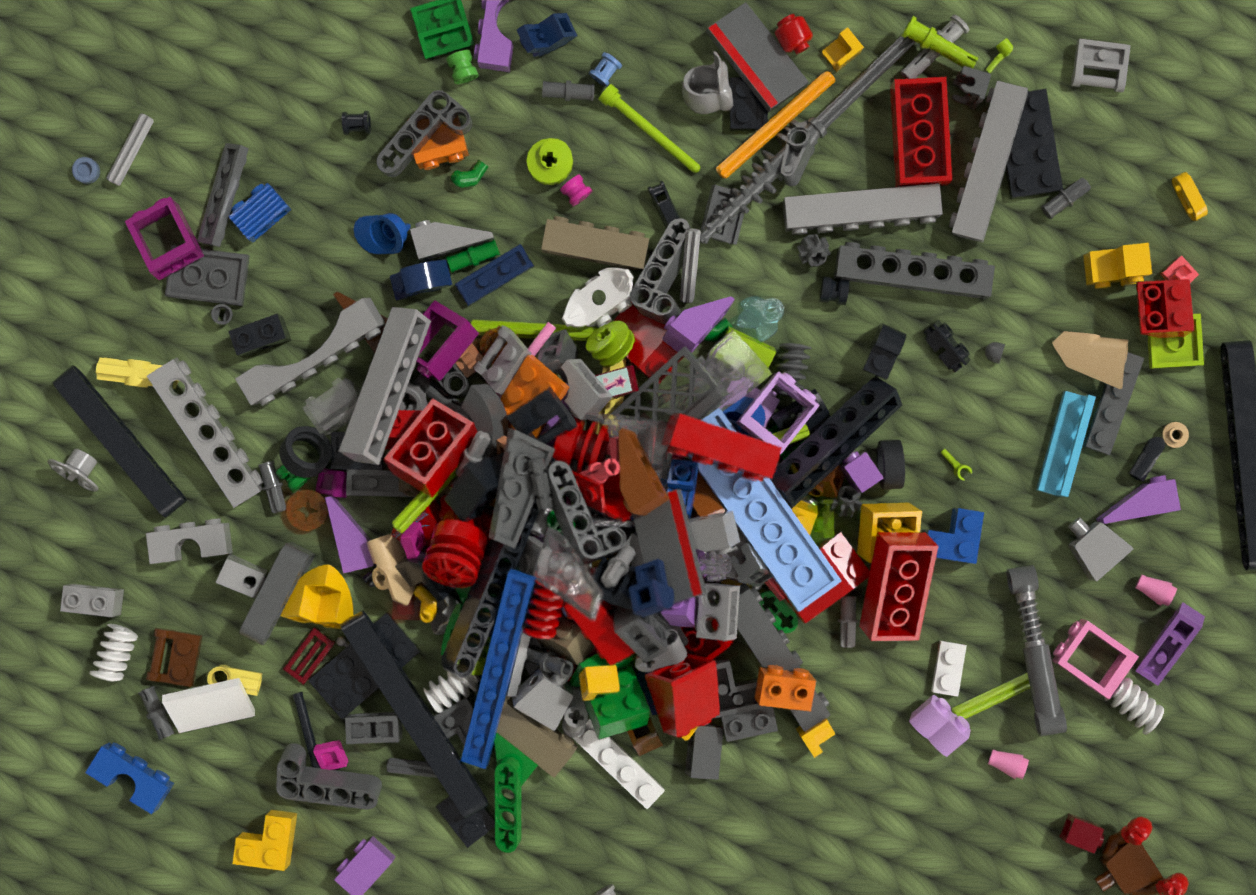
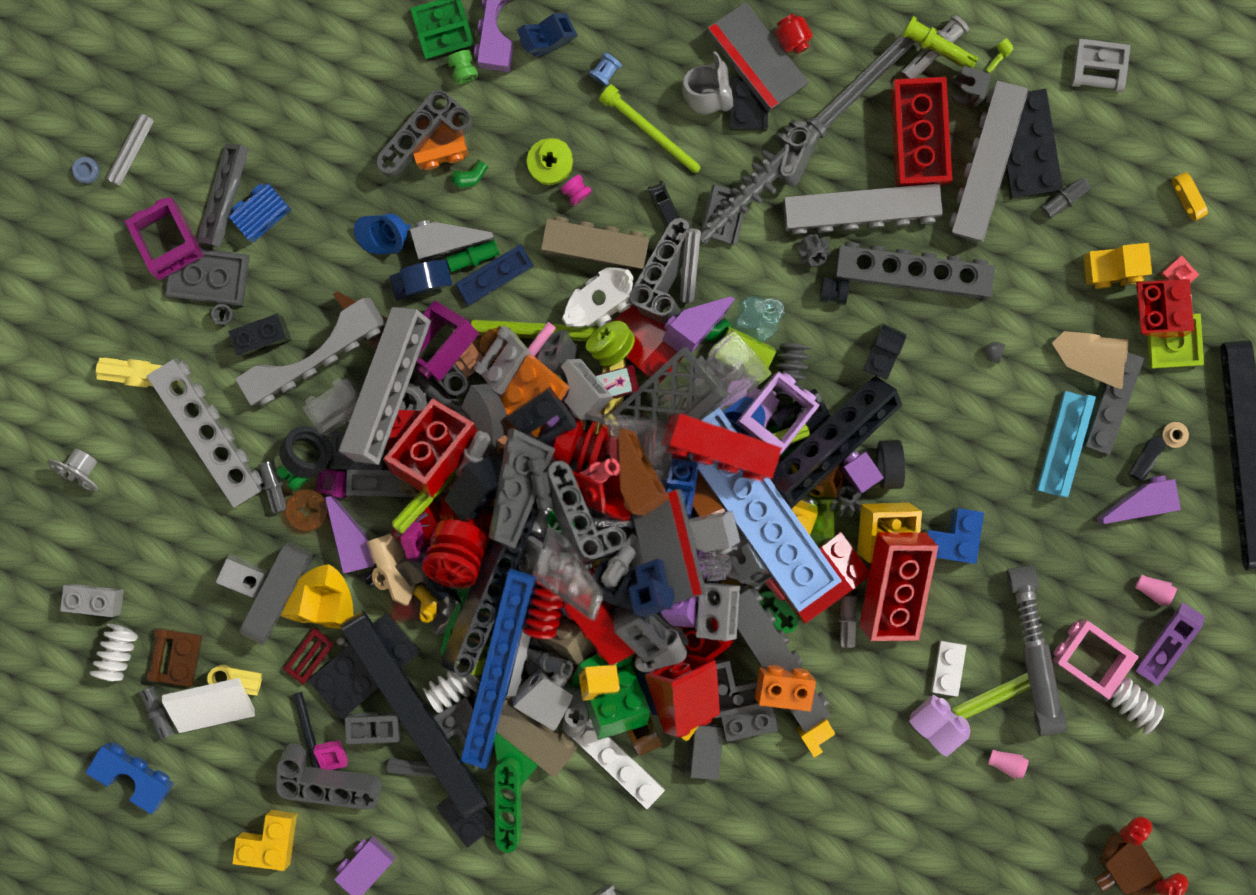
black beam [52,365,187,518] -> none
light grey arch [146,518,233,564] -> none
black bush [342,111,371,135] -> none
dark grey pin [542,80,594,101] -> none
light orange axle [716,71,835,179] -> none
yellow panel [822,27,864,72] -> none
black hinge [923,320,971,373] -> none
lime hand [940,449,972,481] -> none
dark red brick [1059,813,1104,854] -> none
light grey torso [1068,517,1133,582] -> none

